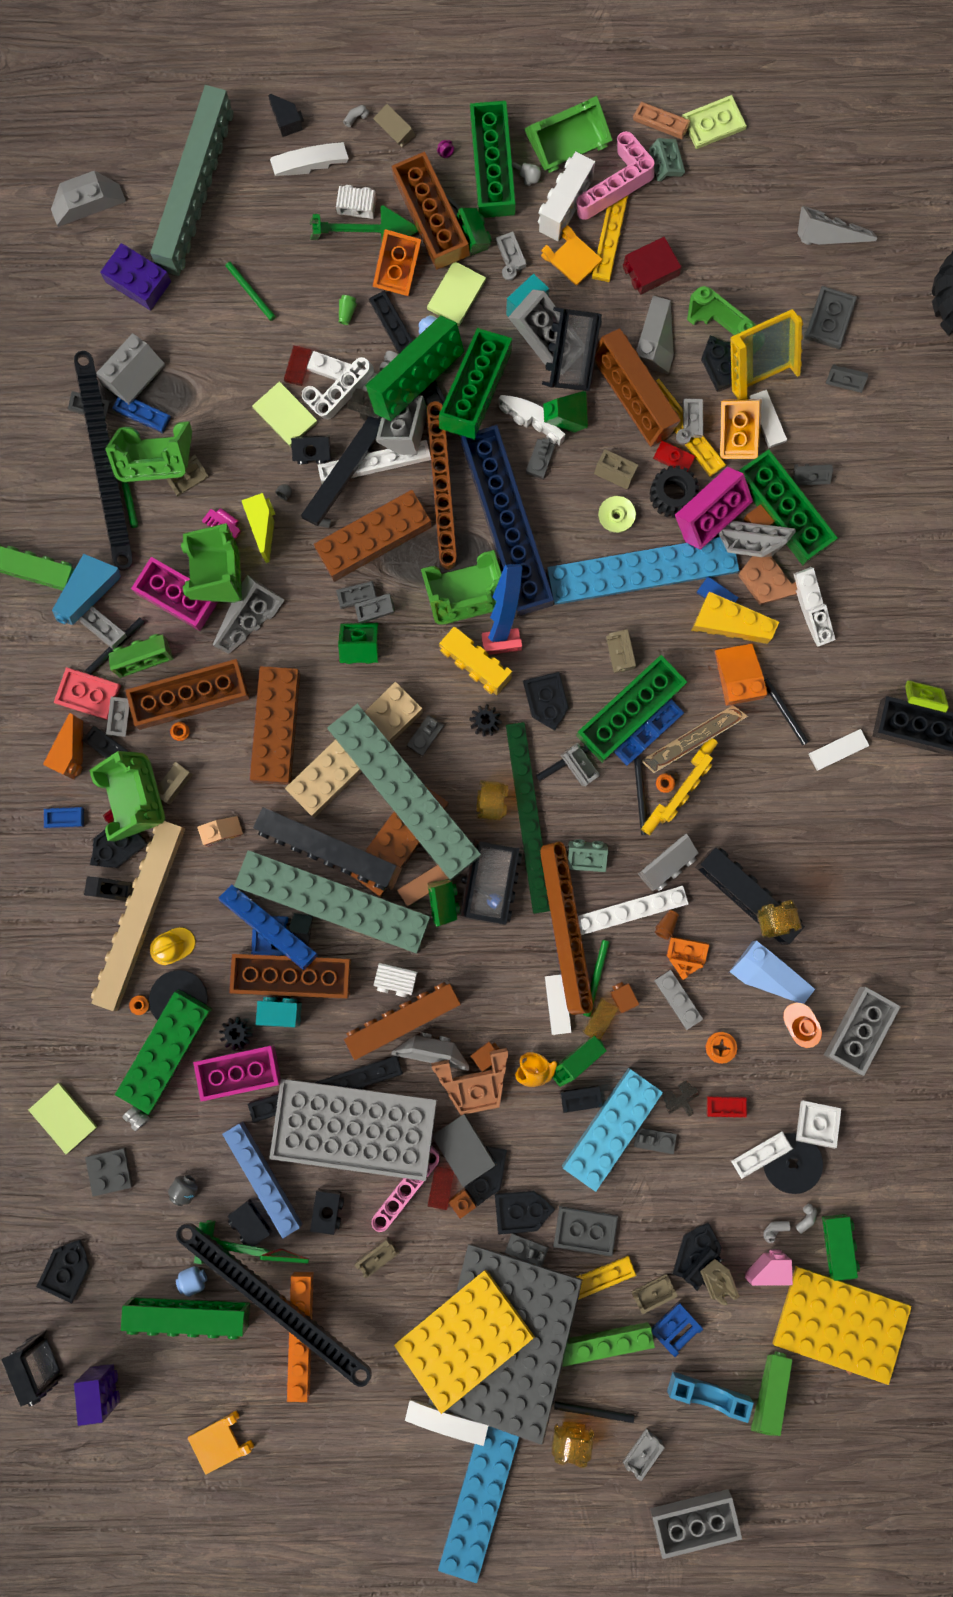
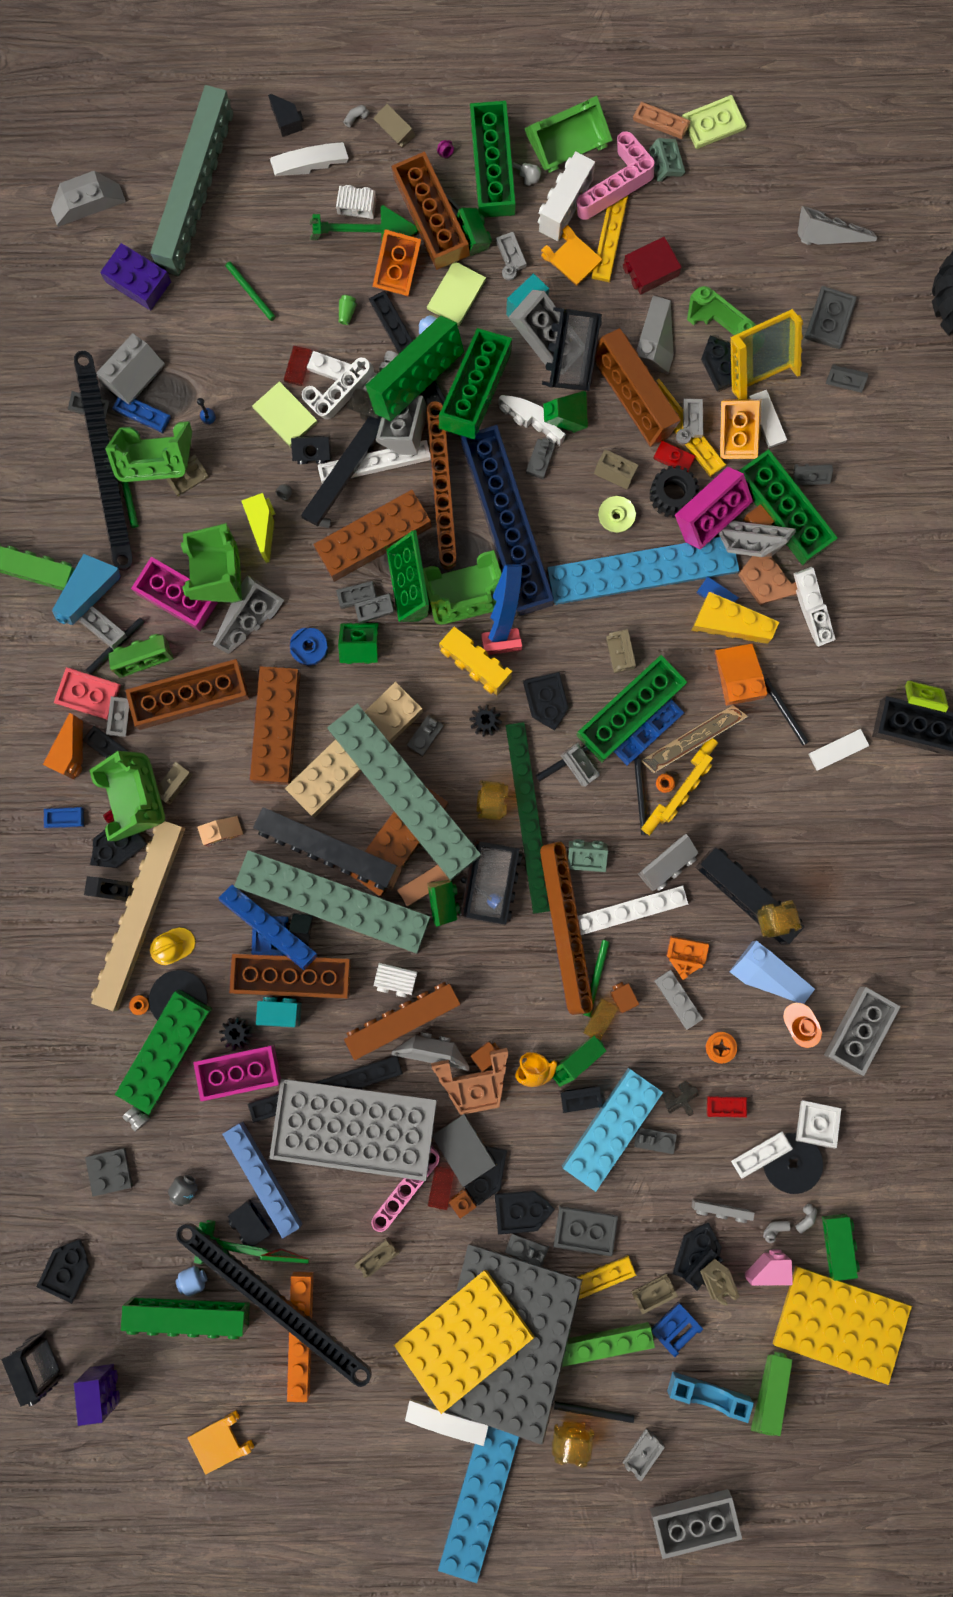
yellowish green tile [28,1083,97,1154] -> none
orange plate [170,722,190,741] -> none
dark pink piece [202,508,241,539] -> none
black brick [310,1188,344,1235] -> none
white tile [545,975,571,1035] -> none
dark orange cone [655,910,679,940] -> none
none -> blue hinge [197,398,216,424]
none -> blue plate [290,628,328,667]
none -> green slope [386,530,429,622]
none -> light grey plate [691,1199,755,1223]

